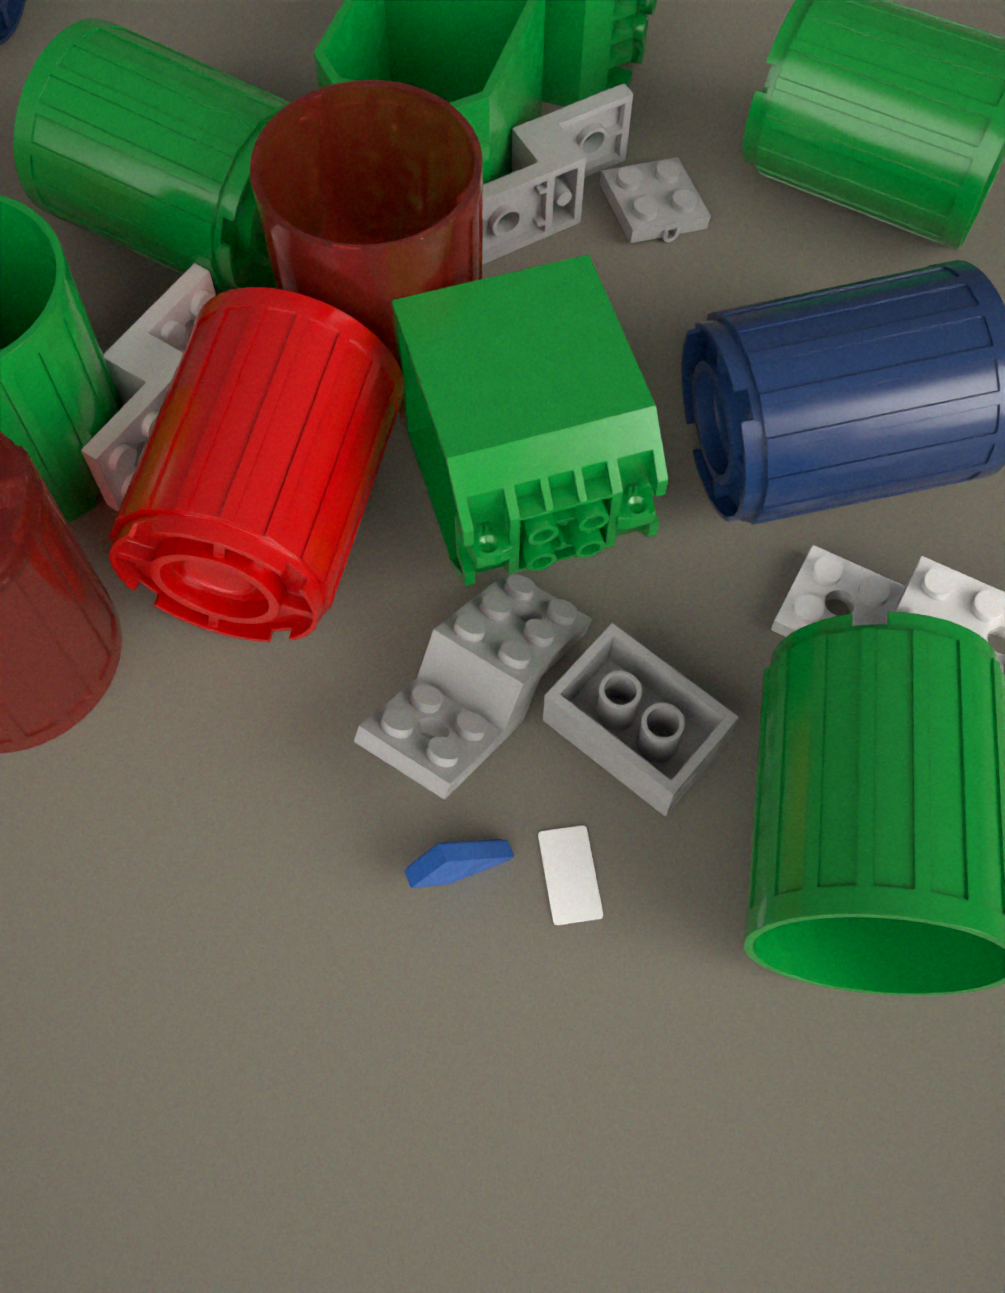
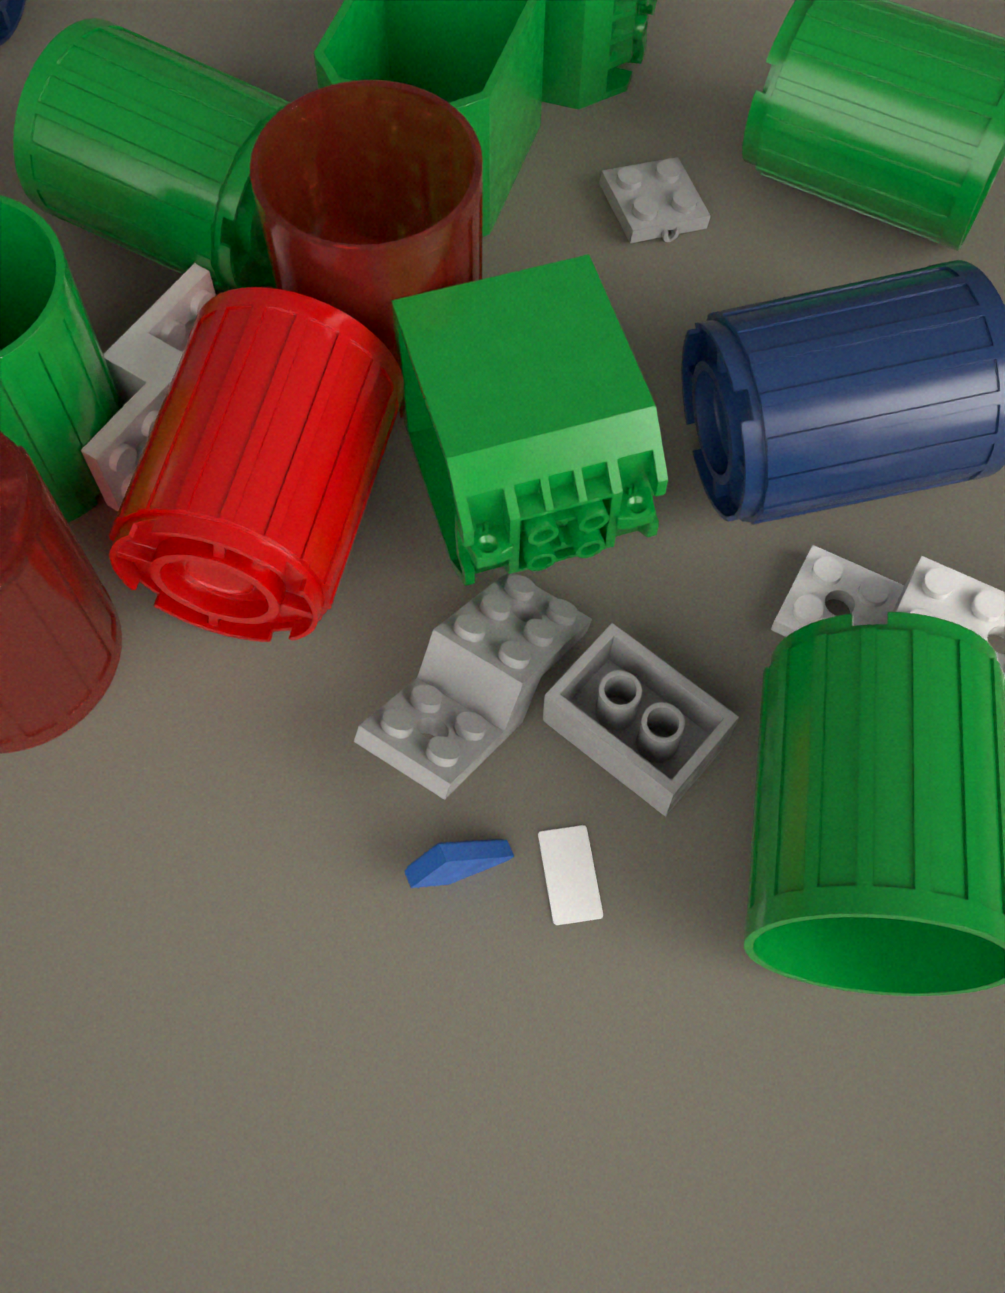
light grey bracket [460,83,633,270] -> none

